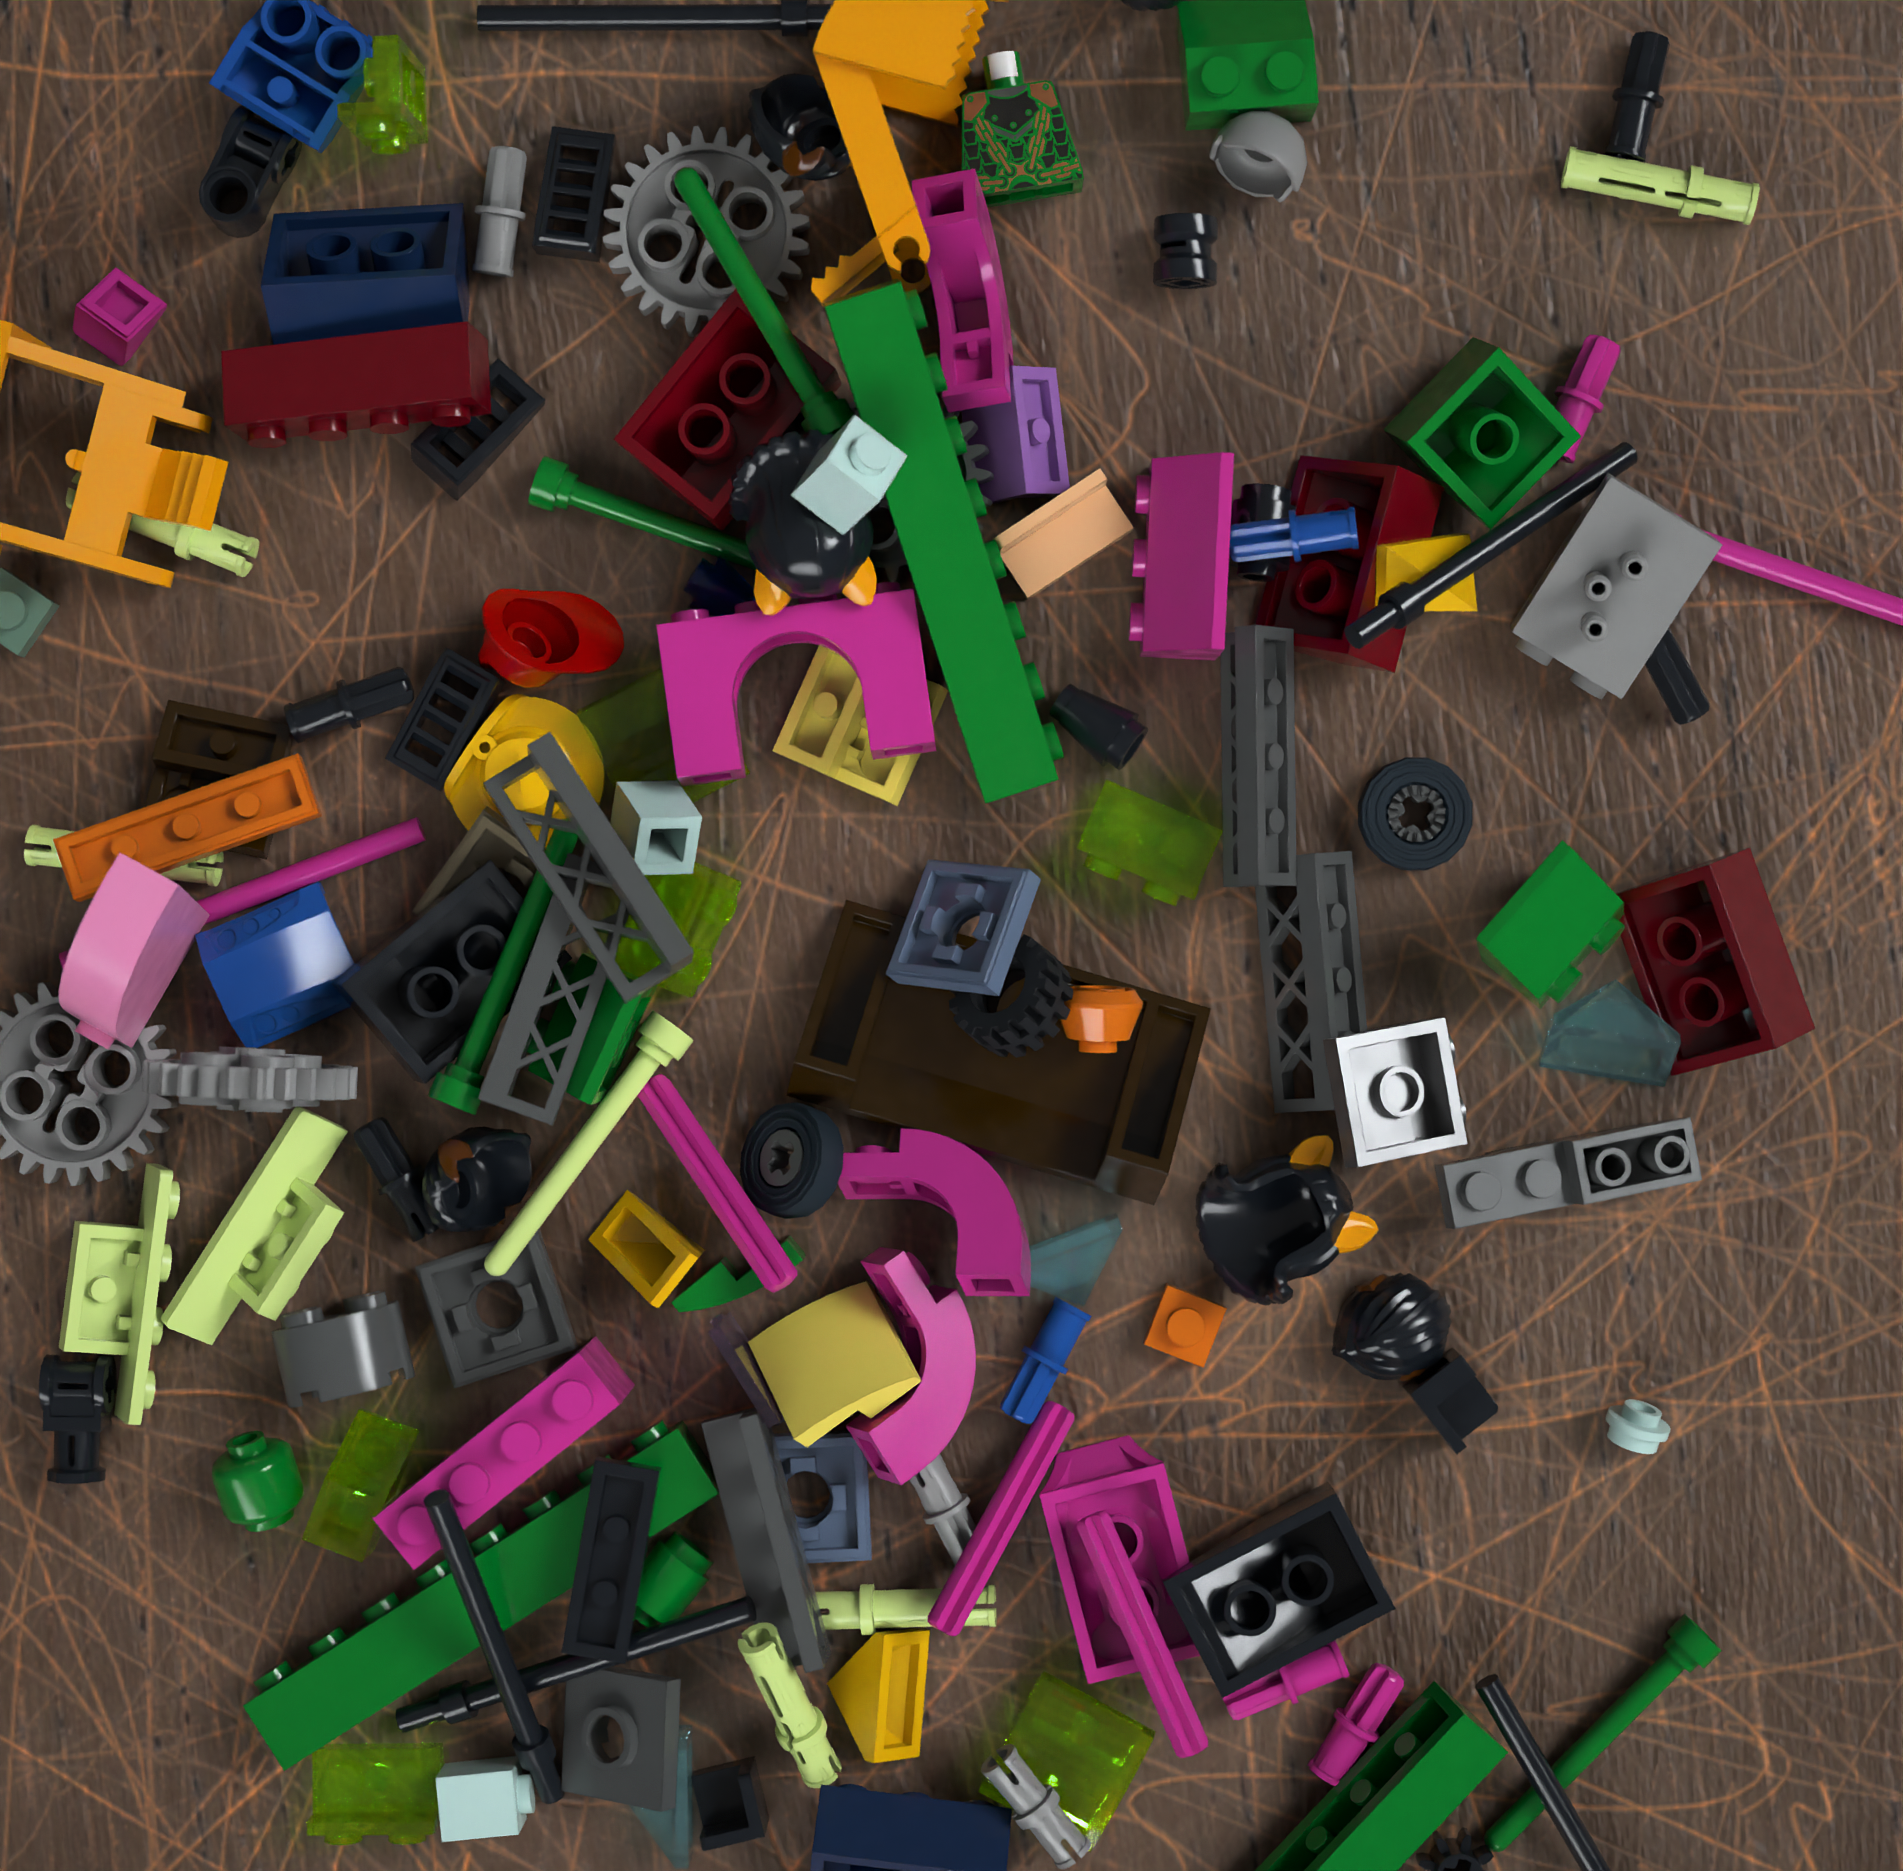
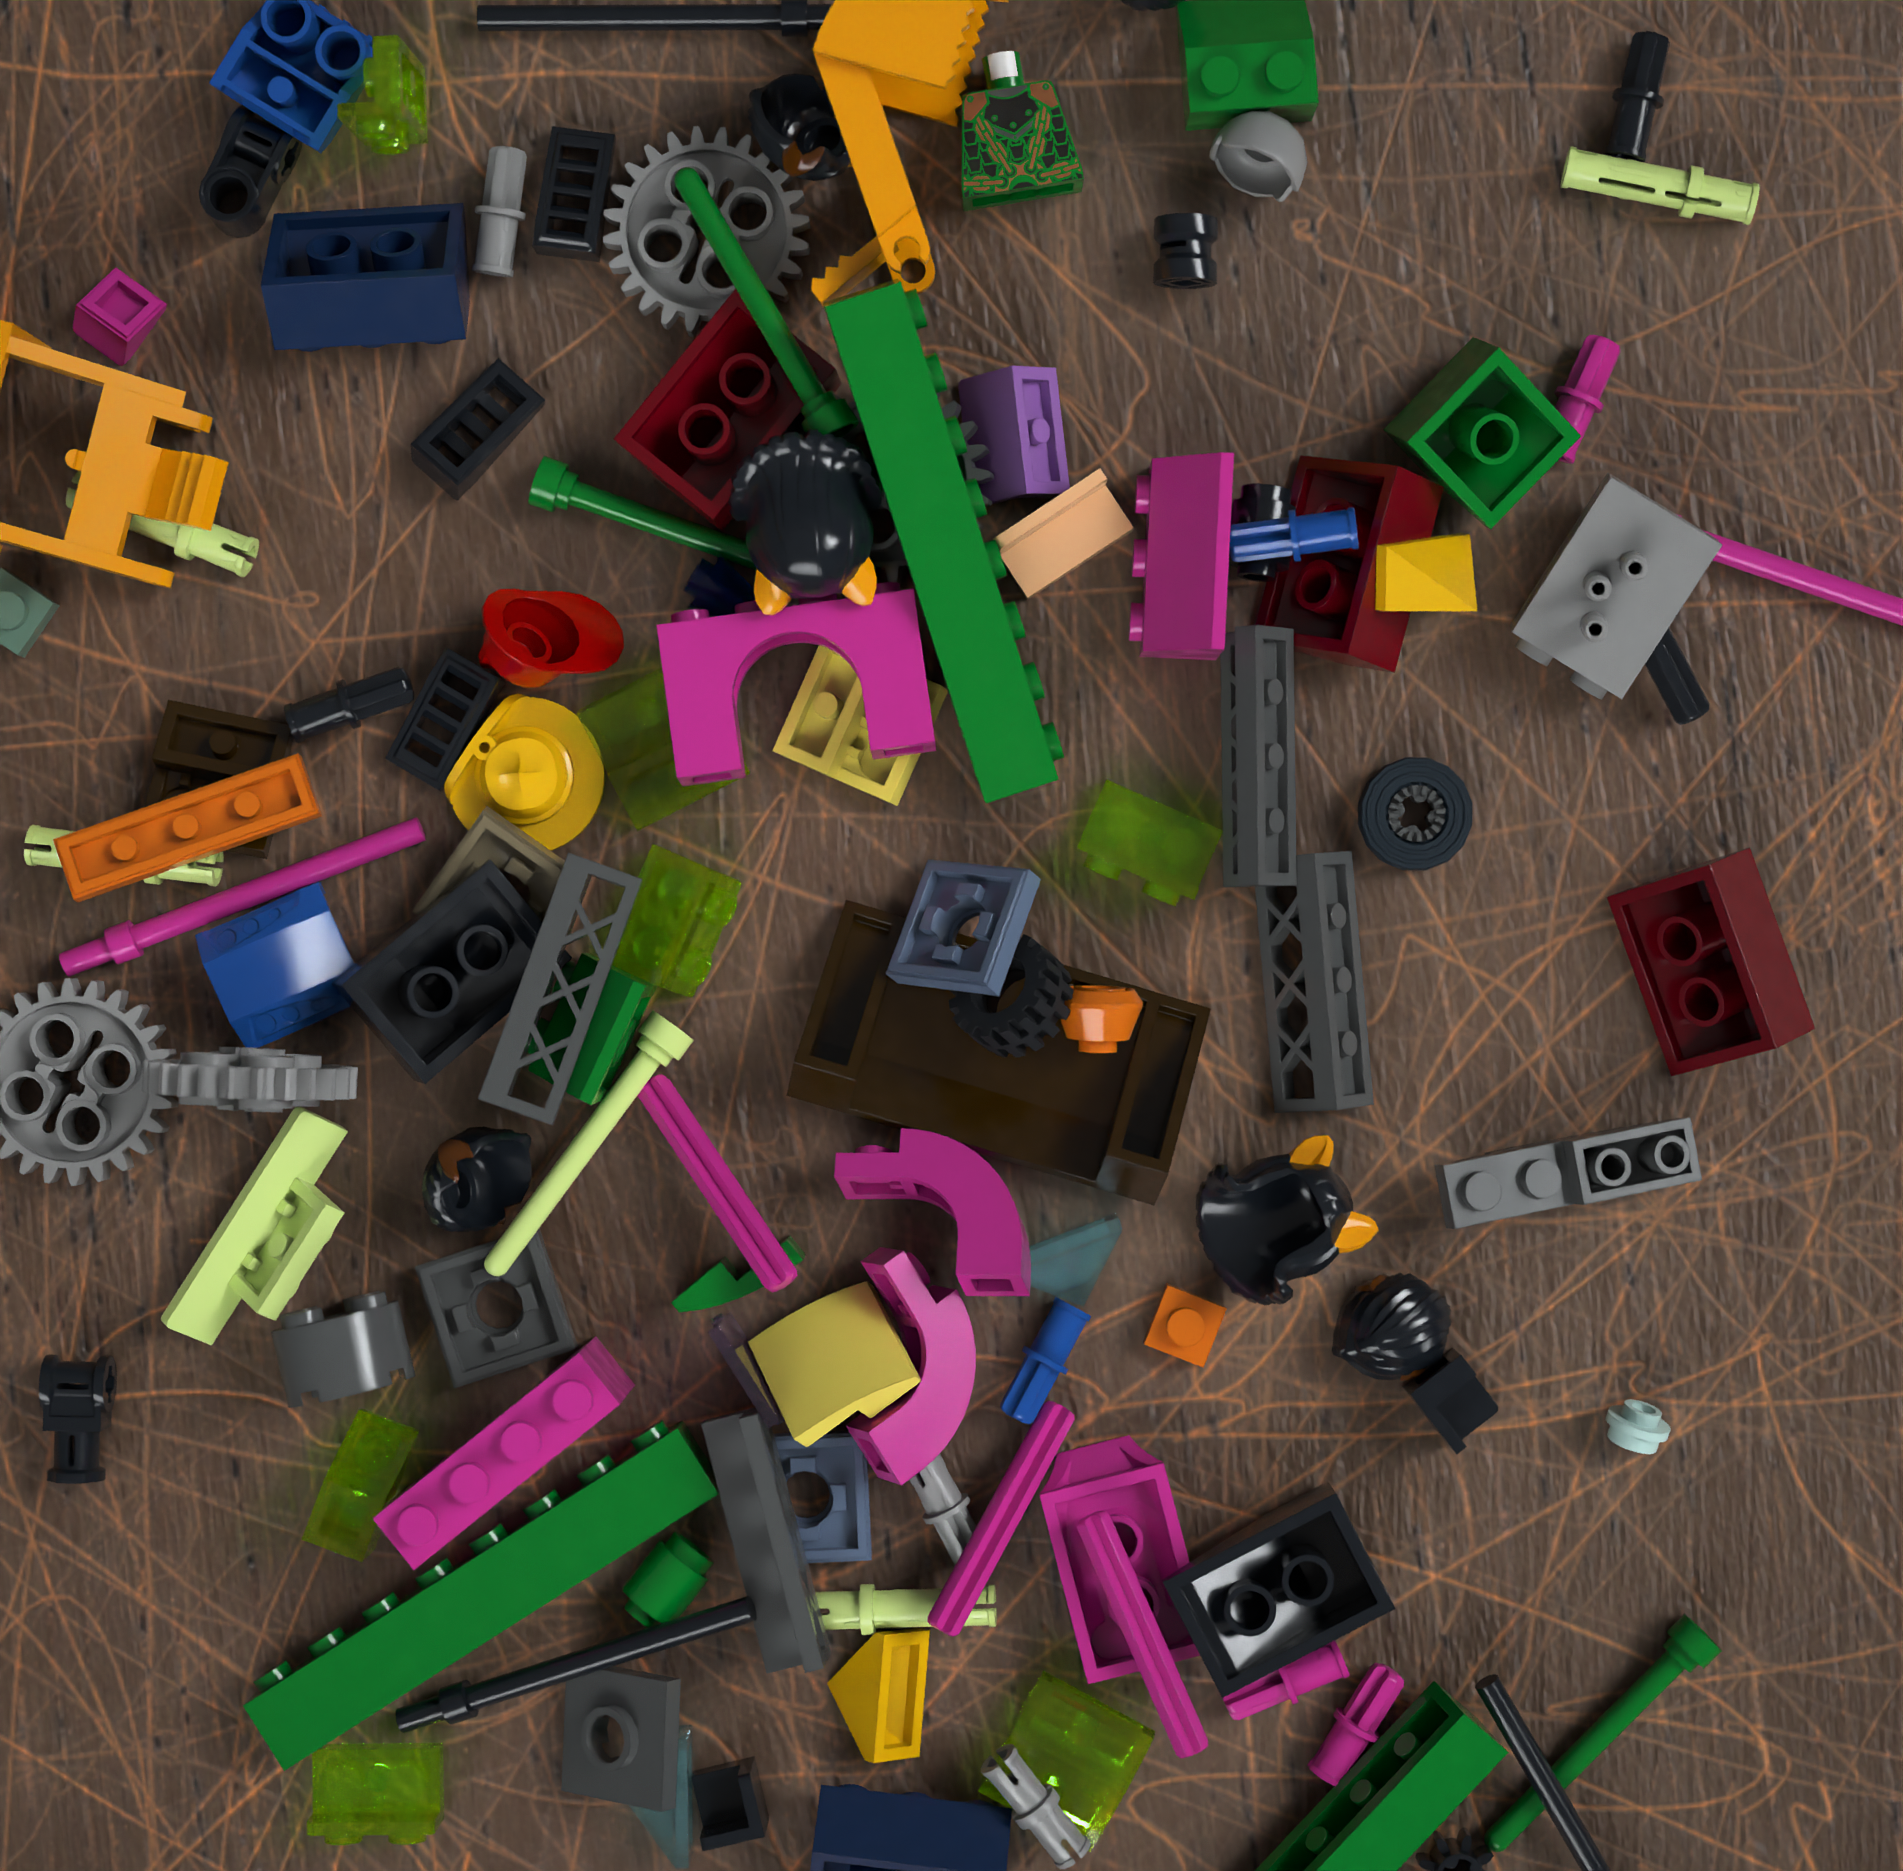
bright pink brick [59,853,210,1050] -> none
yellowish green bracket [59,1163,180,1425] -> none
green head [211,1431,304,1532] -> none
dark red brick [221,321,491,448] -> none
black axle [353,1117,439,1242] -> none
black bar [424,1489,565,1804] -> none
green piece [427,819,578,1116] -> none
light aqua brick [435,1756,535,1842] -> none
dark grey fence [483,732,694,1004] -> none
black plate [561,1456,661,1664] -> none
yellow slope [588,1190,705,1308] -> none
light aqua brick [610,781,702,875] -> none
yellowish green pin [737,1622,842,1789] -> none
black bush [740,1103,844,1219] -> none
light aqua brick [791,415,907,535] -> none
dark pink arch [912,169,1014,413] -> none
black cone [1049,684,1148,770] -> none
plate [1323,1017,1468,1168] -> none
black bar [1345,442,1638,649] -> none
green slope [1476,840,1626,1009] -> none
clear light blue slope [1539,979,1681,1087] -> none

